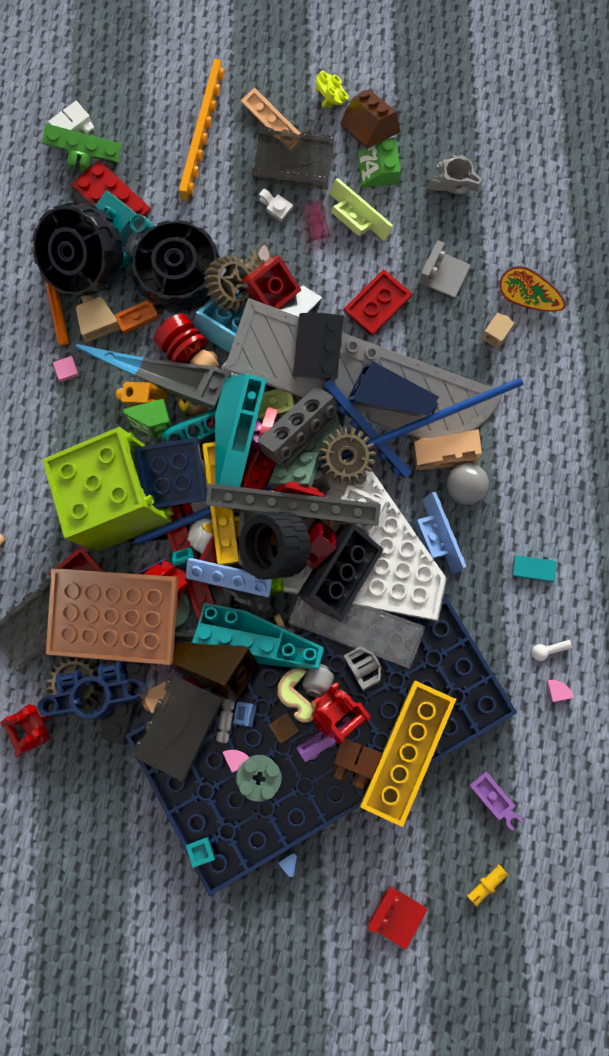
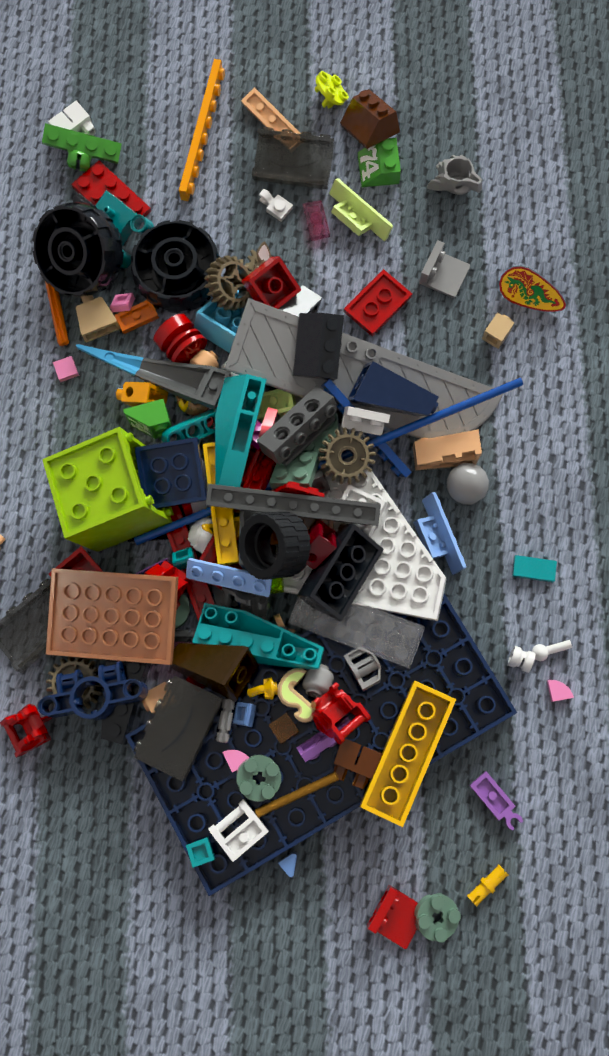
none -> bright pink tile [110,293,135,313]
none -> white plate [208,799,269,862]
none -> yellow plate [247,677,278,700]
none -> pearl gold bar [255,772,339,818]
none -> white bracket [341,406,390,436]
none -> sand green plate [414,893,461,943]
none -> white wheel [507,646,536,673]

